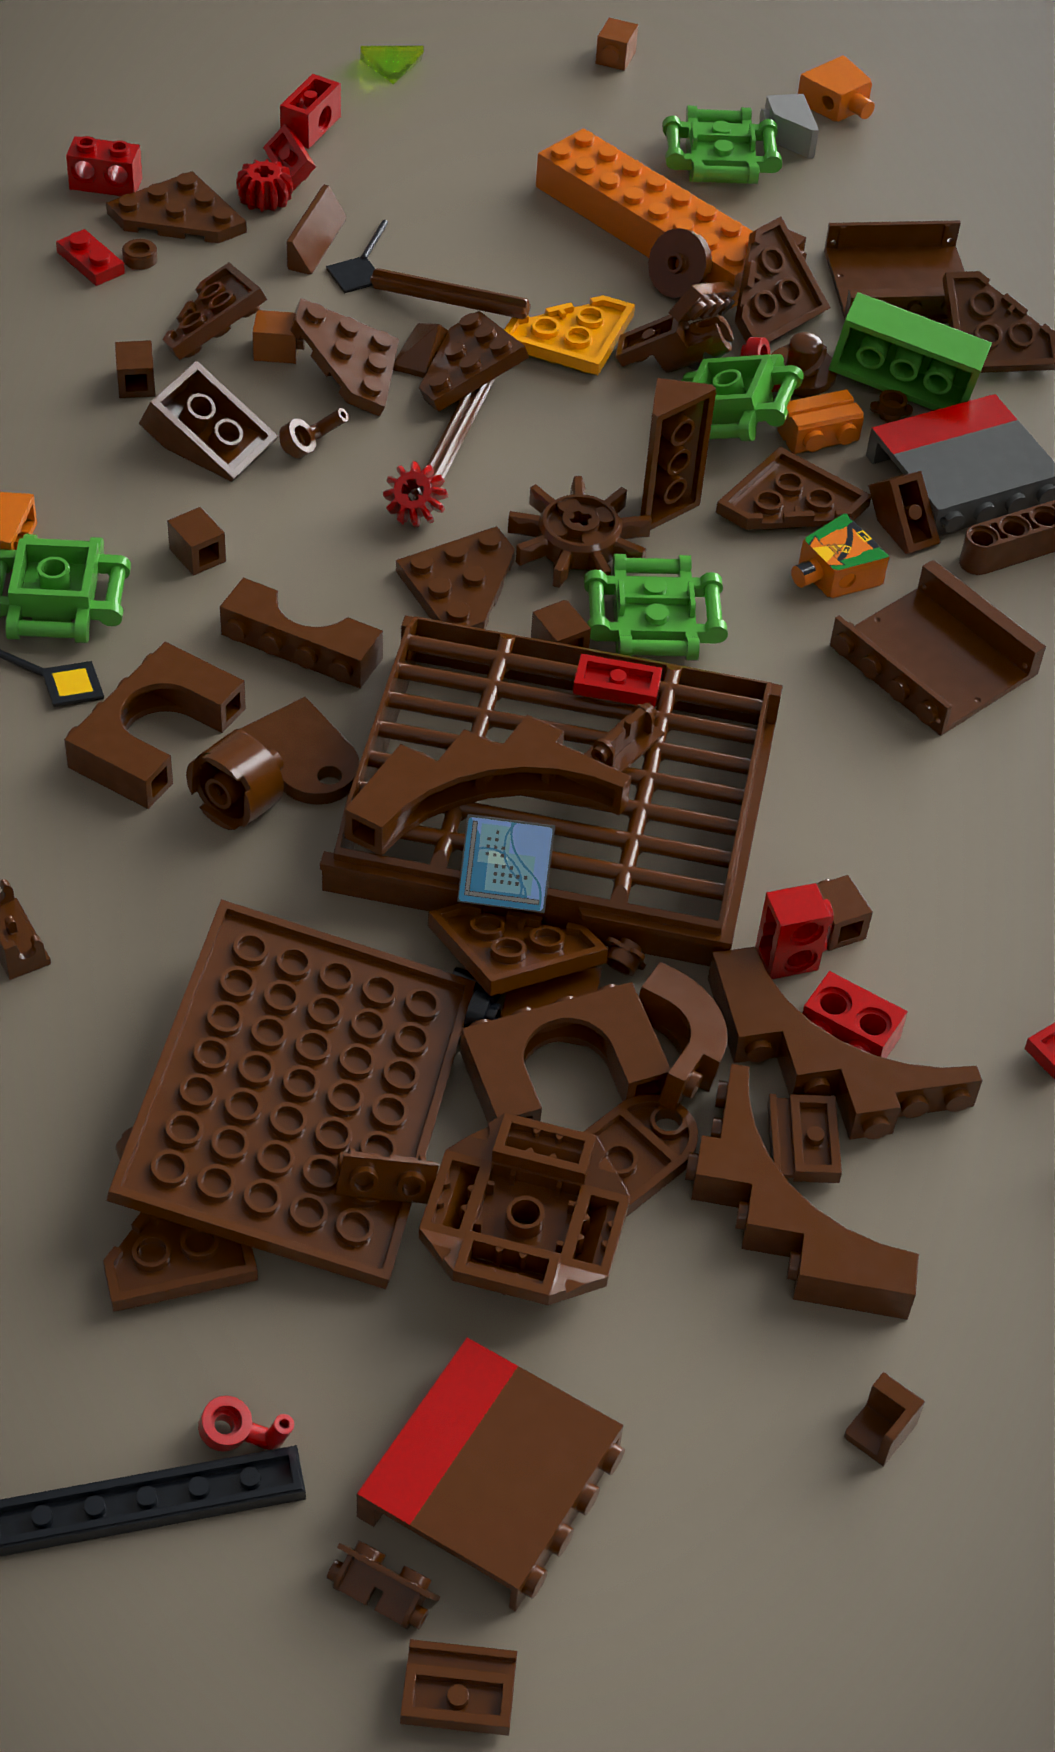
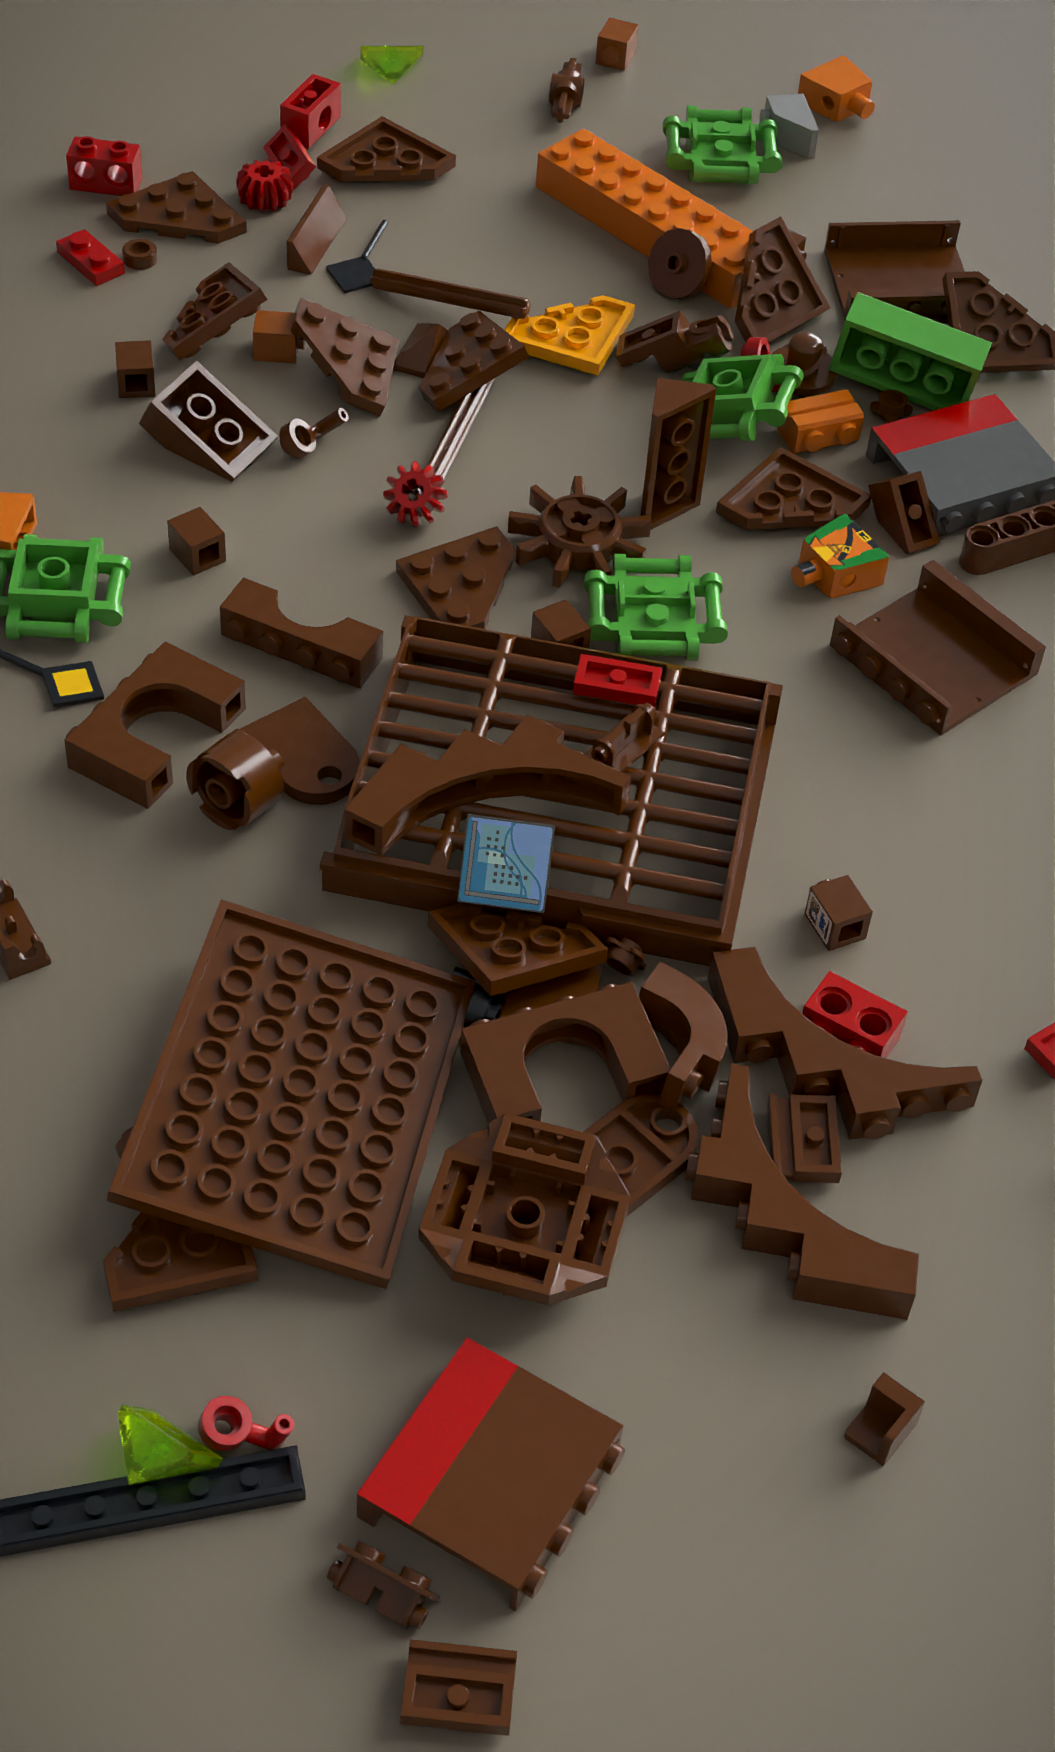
reddish brown hinge [335,1148,439,1204] -> none
reddish brown plate [668,281,738,322] -> none
red brick [755,883,834,979] -> none
none -> clear neon green slope [118,1404,223,1485]
none -> reddish brown plate [317,116,456,182]
none -> reddish brown axle [549,58,585,123]

